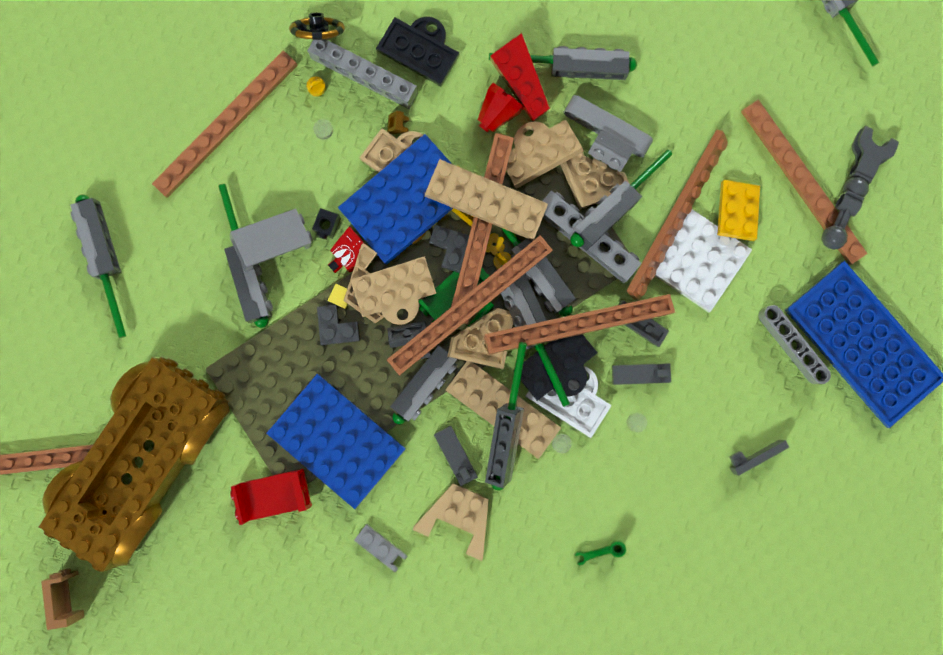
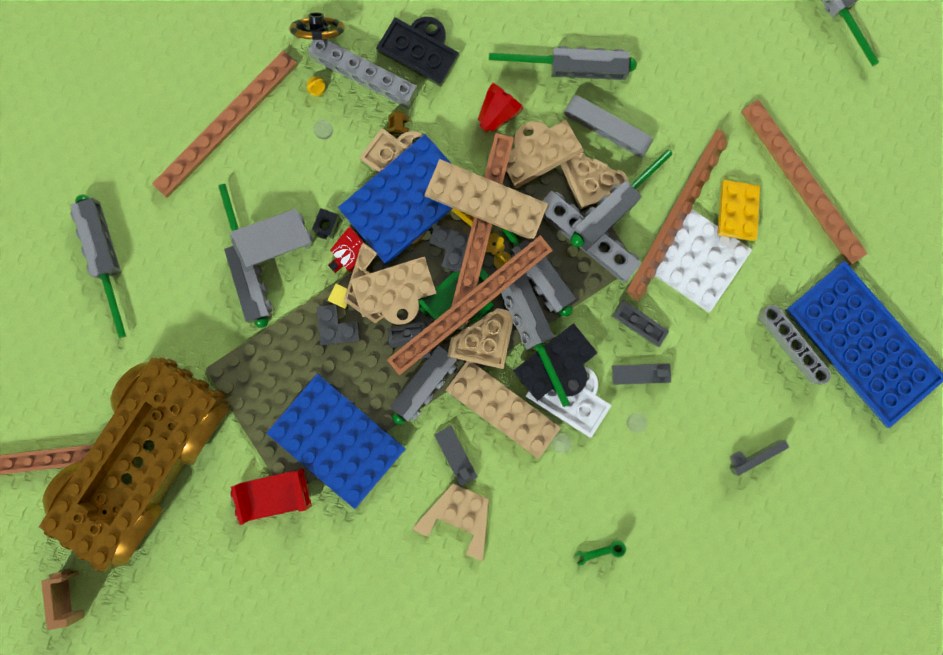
light grey hinge [354,524,408,572] -> none
nougat plate [484,294,675,355] -> none
dark grey piece [485,342,527,491] -> none
red wedge [490,33,550,122] -> none
light grey brick [588,129,635,172] -> none
dark grey piece [821,125,899,250] -> none

